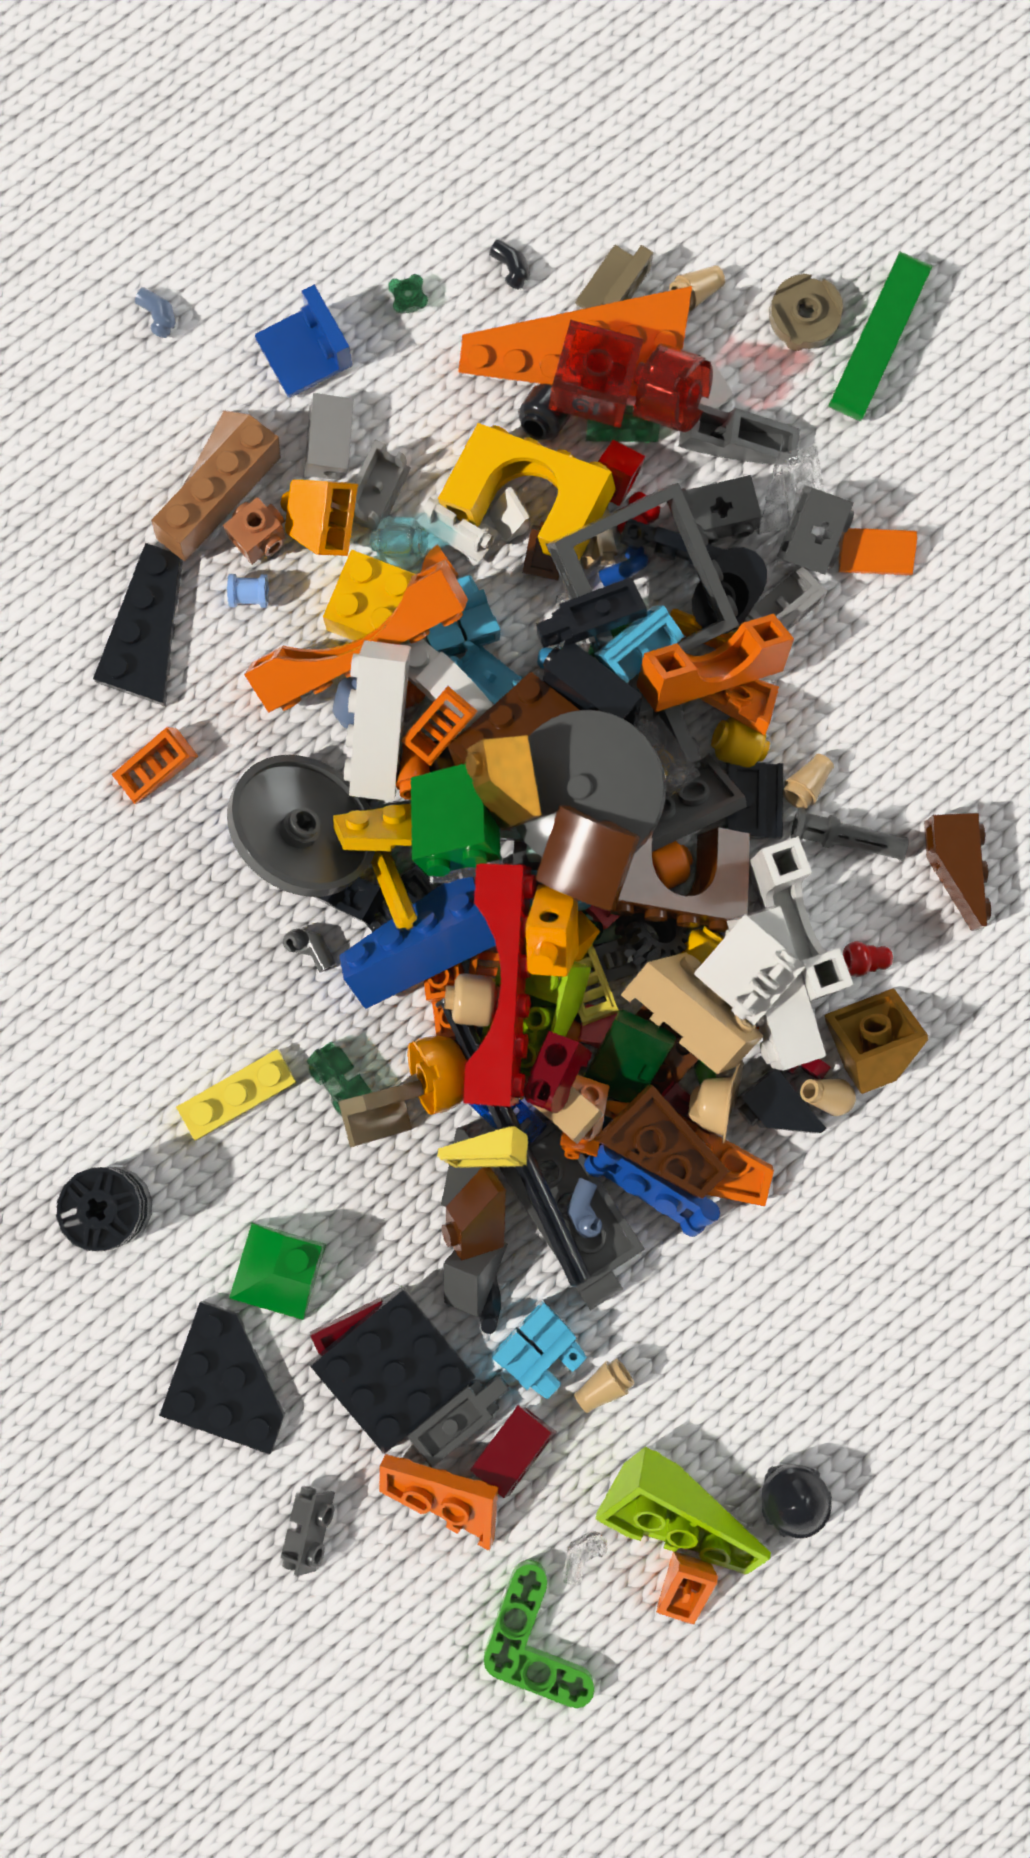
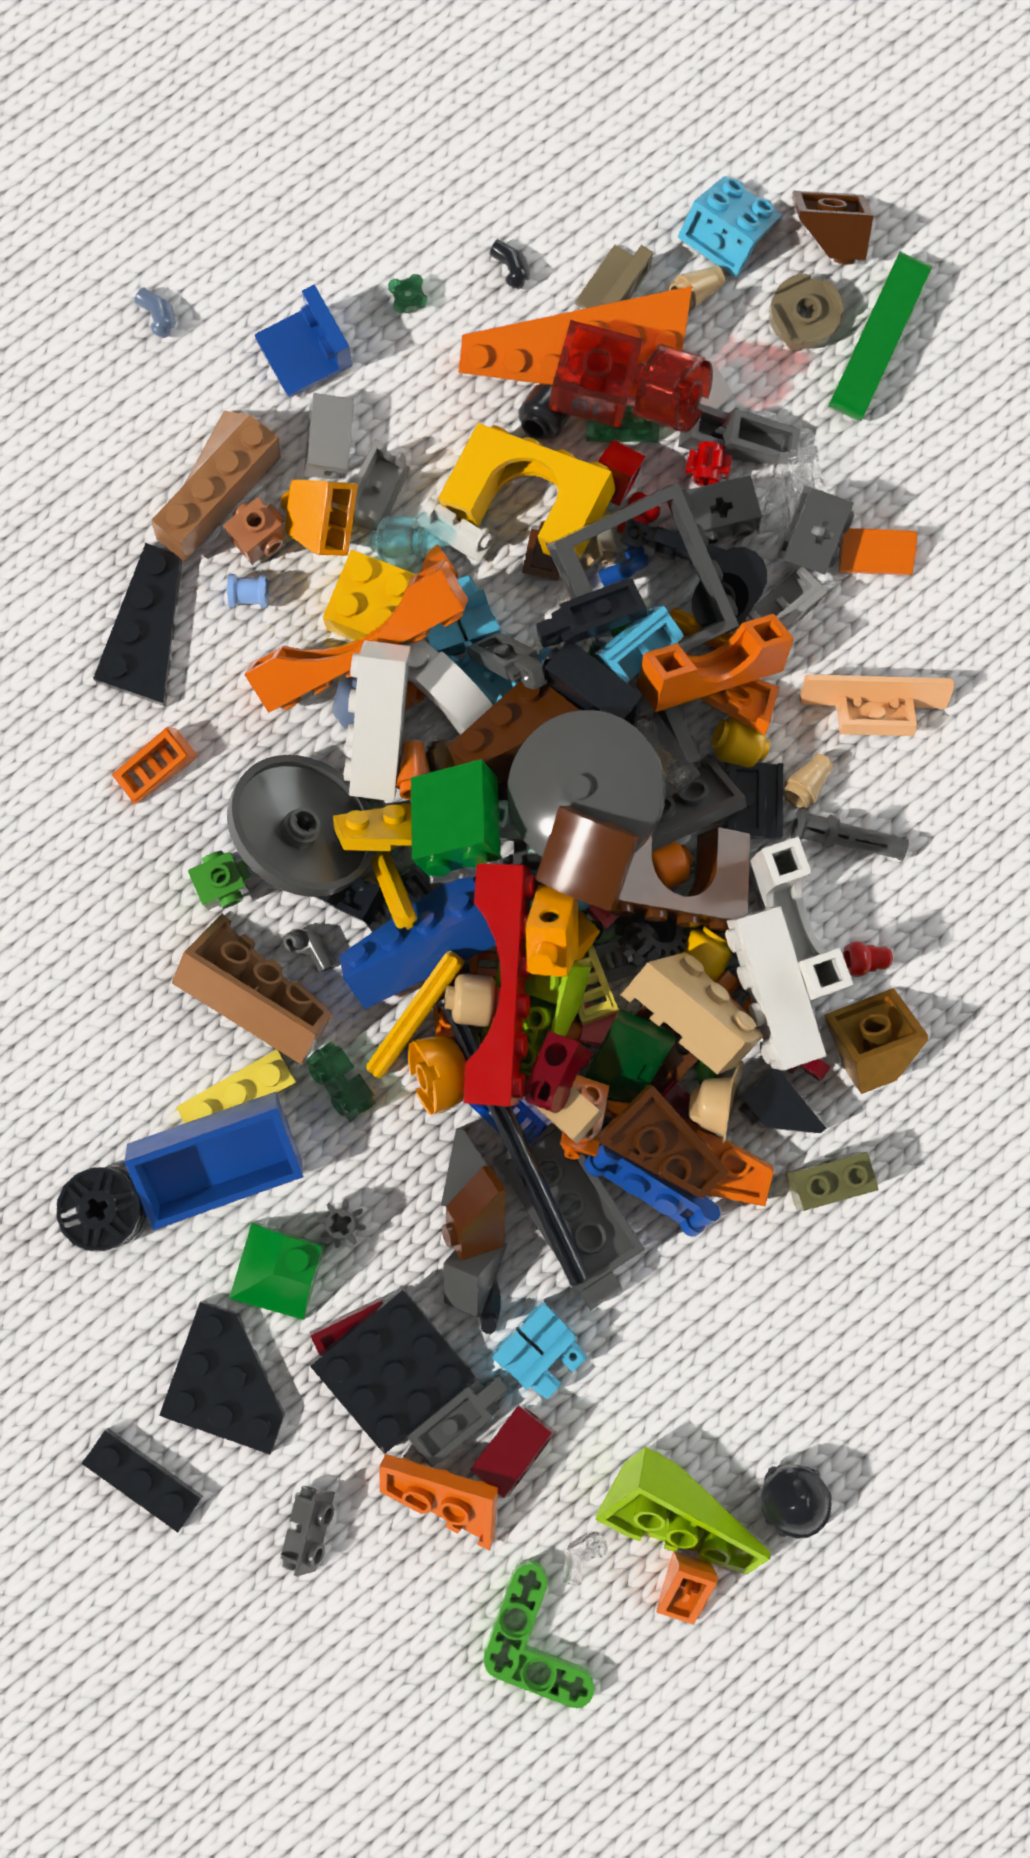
dark tan panel [339,1080,424,1147] -> none
orange slope [401,686,478,765] -> none
light yellow slope [437,1126,528,1168] -> none
pearl gold slope [466,736,541,831] -> none
white slope [489,487,530,542] -> none
sand blue arm [567,1178,602,1238] -> none
tan cone [574,1358,634,1413] -> none
white hinge [694,914,806,1025] -> none
tan cone [800,1078,856,1116] -> none
reddish brown slope [924,813,991,931] -> none
none -> black plate [81,1428,203,1533]
none -> blue piece [124,1092,303,1230]
none -> medium nougat wedge [172,913,333,1064]
none -> bright green brick [187,850,252,910]
none -> dark grey gear [317,1199,366,1248]
none -> yellow axle [366,951,464,1078]
none -> dark grey hinge [467,631,547,690]
none -> medium azure bracket [677,176,782,278]
none -> red gear [685,441,732,486]
none -> olive brick [785,1152,879,1211]
none -> reddish brown slope [792,191,874,265]
none -> light nougat bracket [799,674,955,736]

